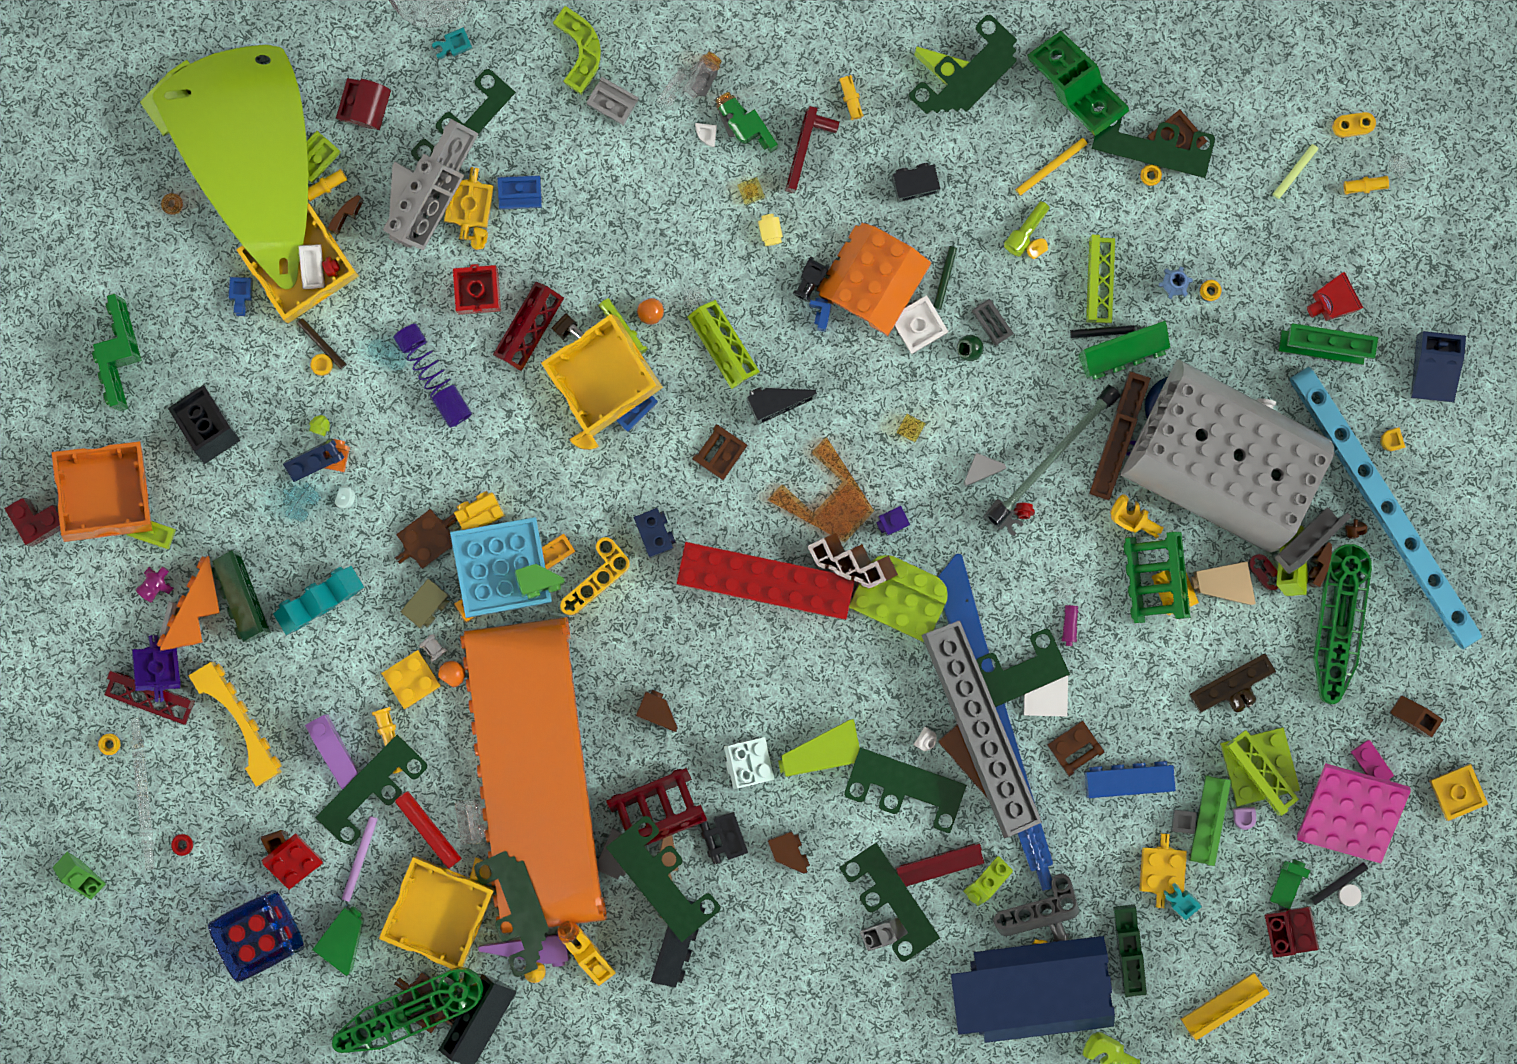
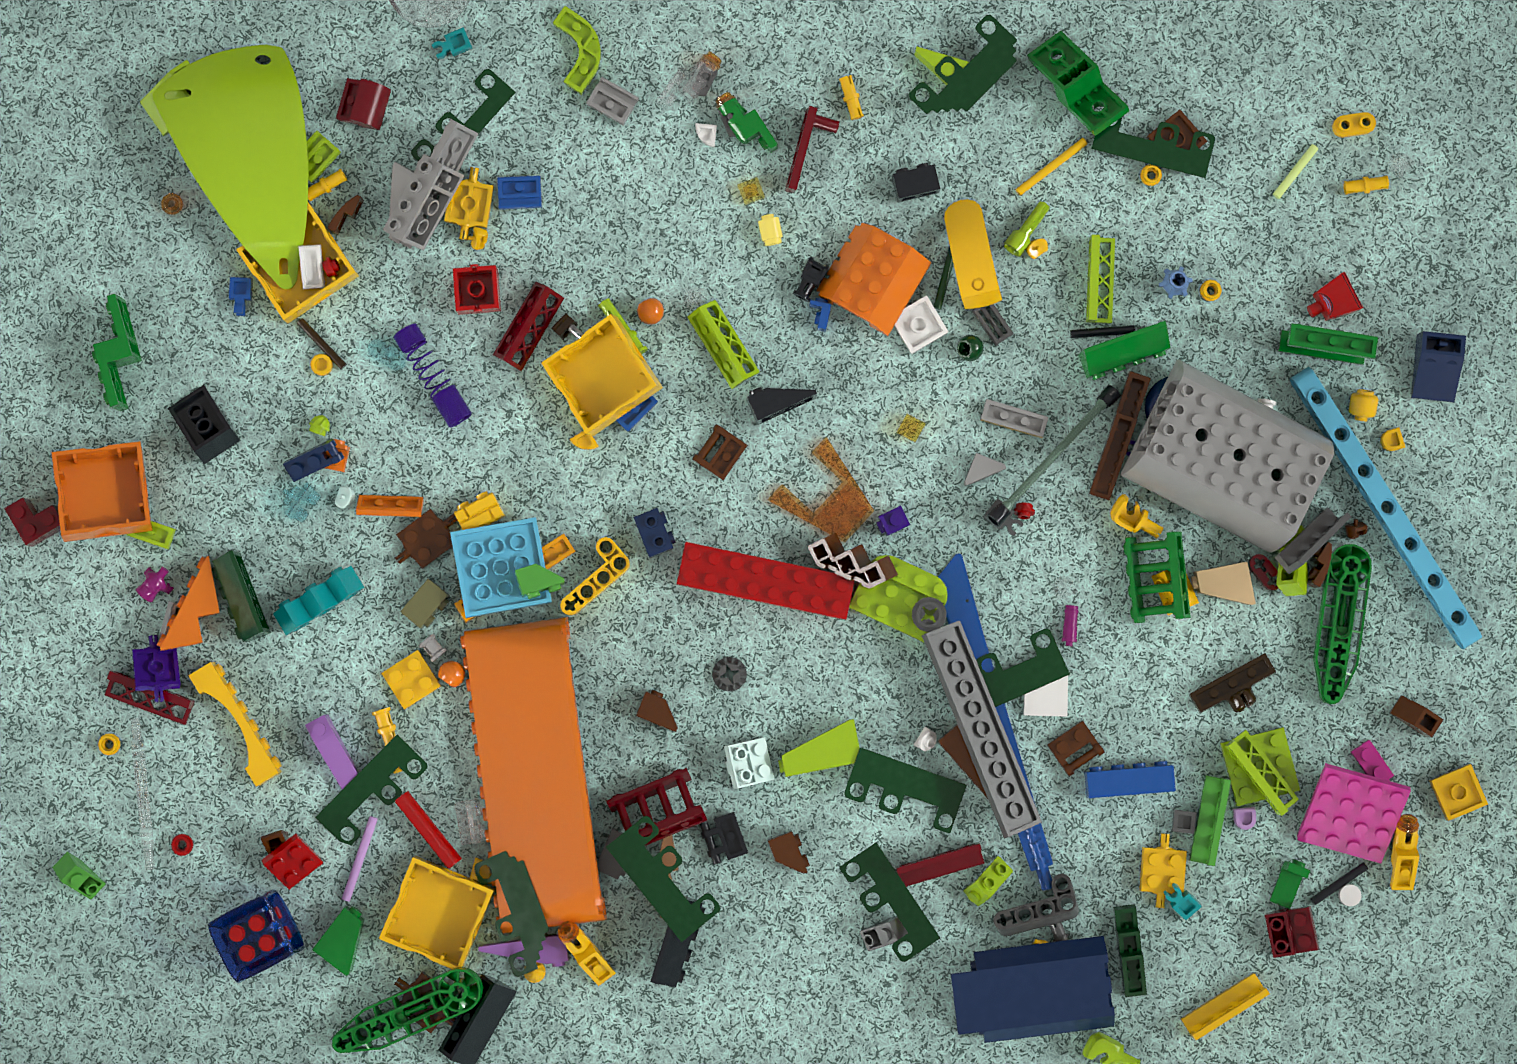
none -> orange tile [356,495,424,517]
none -> dark grey gear [712,657,747,691]
none -> dark grey gear [912,597,947,632]
none -> yellow piece [944,199,1002,309]
none -> light grey plate [980,399,1049,438]
none -> yellow head [1348,389,1379,422]
none -> yellow plate [1390,814,1419,890]

